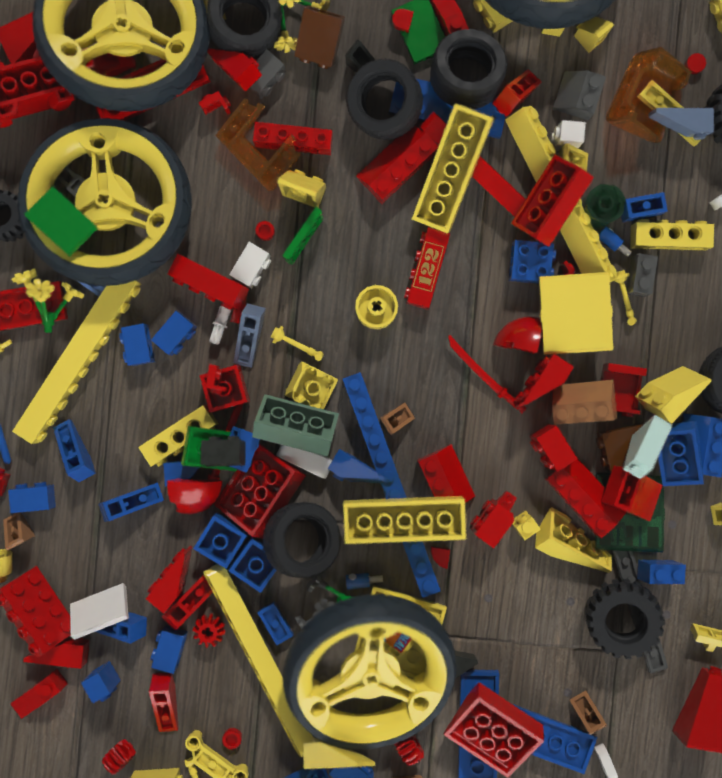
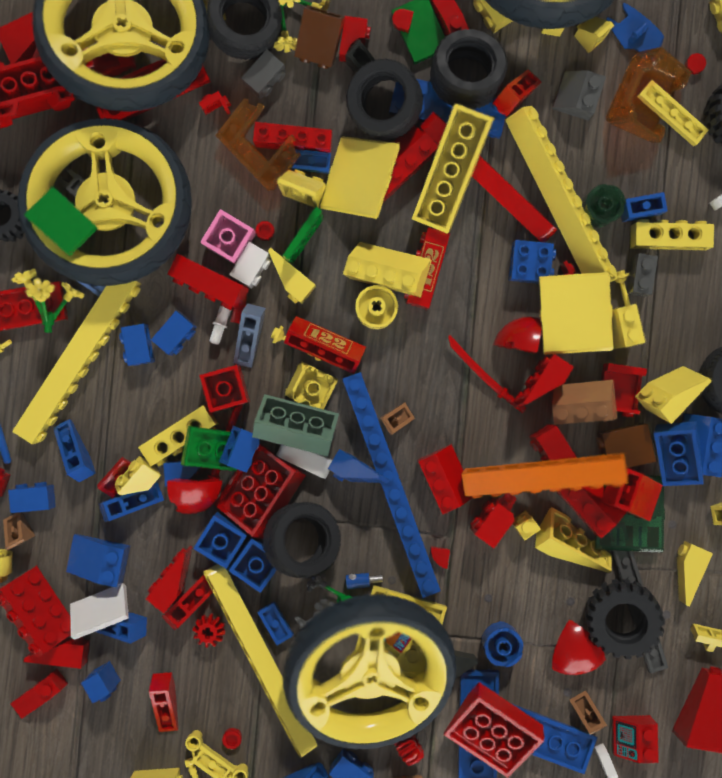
red gear [102,739,136,775] -> none
blue brick [150,625,188,674] -> none
pearl dark grey brick [201,436,246,466] -> none
red bracket [205,364,228,394] -> none
red slope [207,49,262,92] -> none
light yellow slope [303,738,375,769] -> none
light yellow brick [344,496,466,544] -> none
red slope [511,154,594,247] -> none
white brick [549,120,586,151] -> none
light yellow slope [558,144,588,171] -> none
blue piece [598,226,632,257] -> none
light aqua slope [623,415,672,479] -> none
blue brick [637,560,686,584] -> none
sand blue slope [648,108,714,140] -> none
none -> blue slope [66,534,131,588]
none -> red plate [97,457,131,498]
none -> light yellow slope [114,456,161,495]
none -> bright pink brick [200,209,256,264]
none -> light yellow slope [268,248,316,304]
none -> red brick [284,316,366,374]
none -> blue plate [291,149,331,174]
none -> light yellow piece [320,136,400,219]
none -> red arch [339,16,371,62]
none -> light yellow slope [343,242,432,298]
none -> orange brick [462,453,628,498]
none -> blue brick [481,621,523,667]
none -> red brick [552,619,606,675]
none -> blue shield [606,3,664,60]
none -> light yellow brick [612,304,646,349]
none -> slope [612,715,659,763]
none -> light yellow slope [677,541,713,607]

